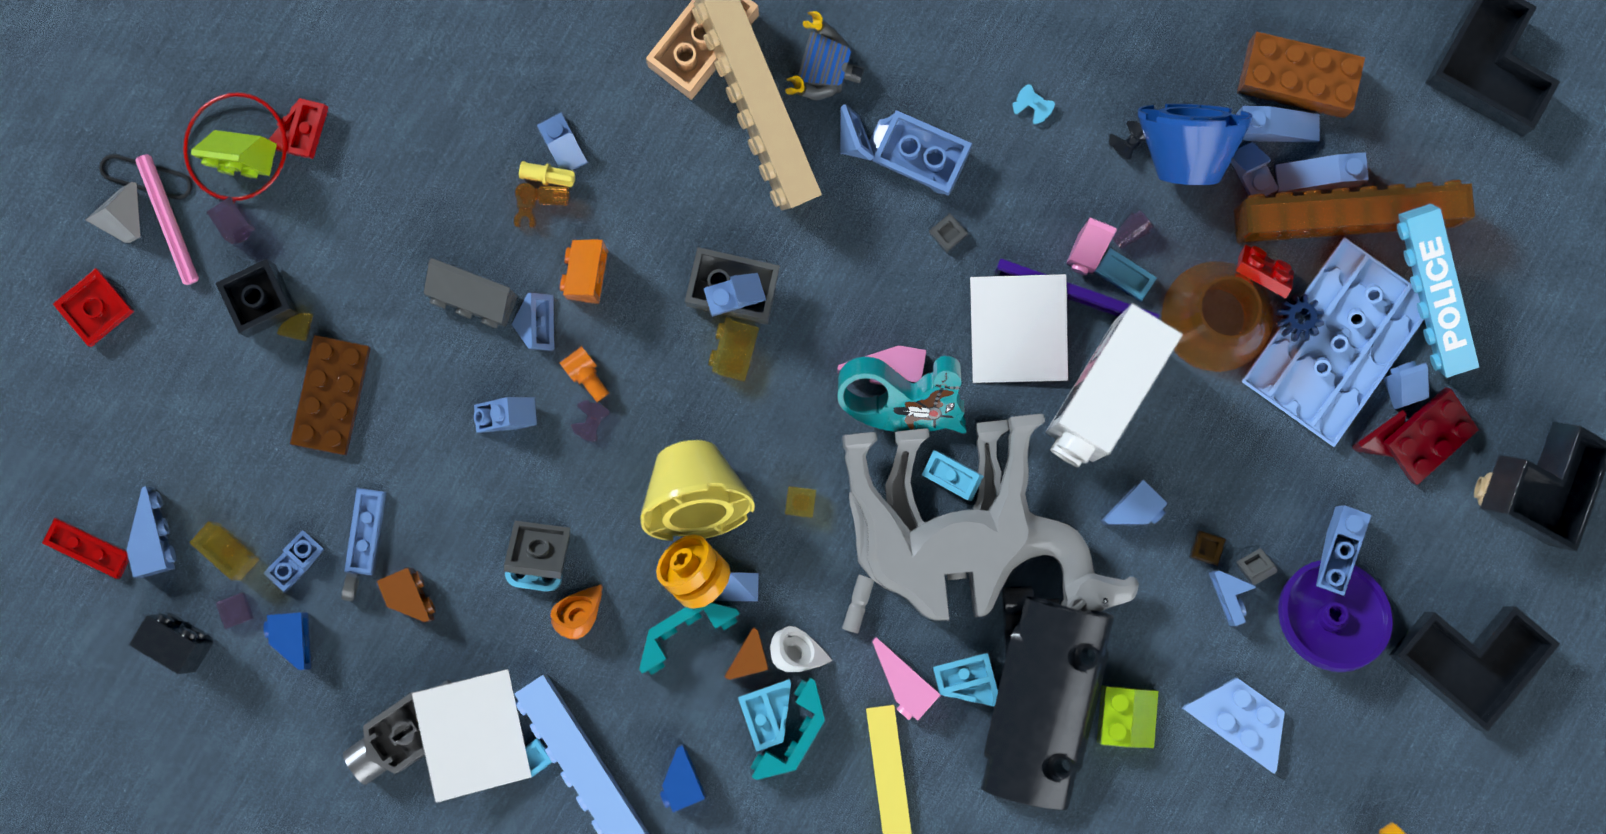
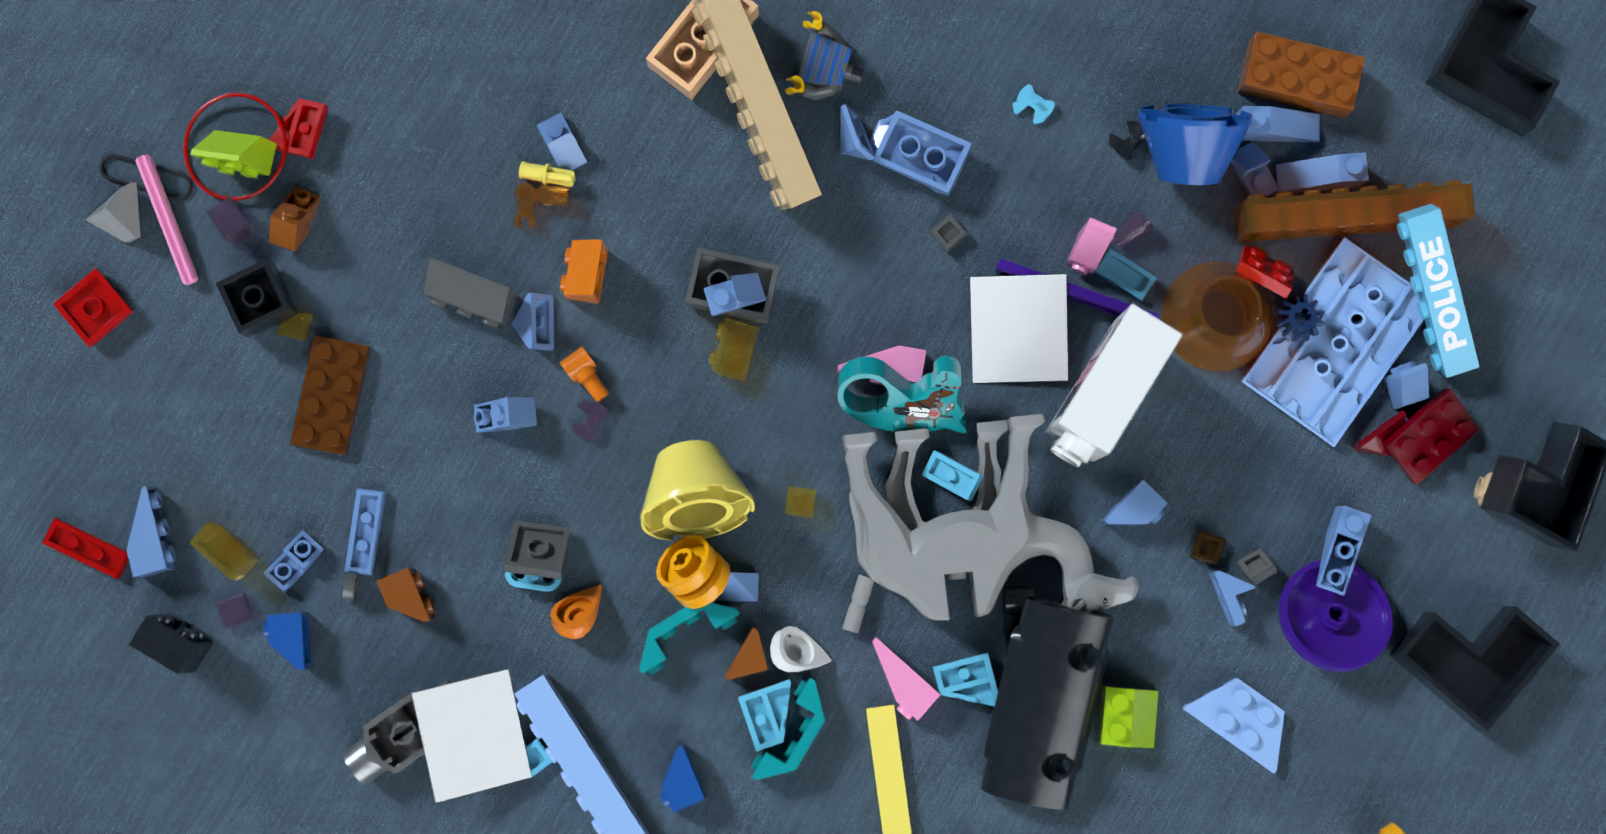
none -> dark orange slope [269,187,321,252]

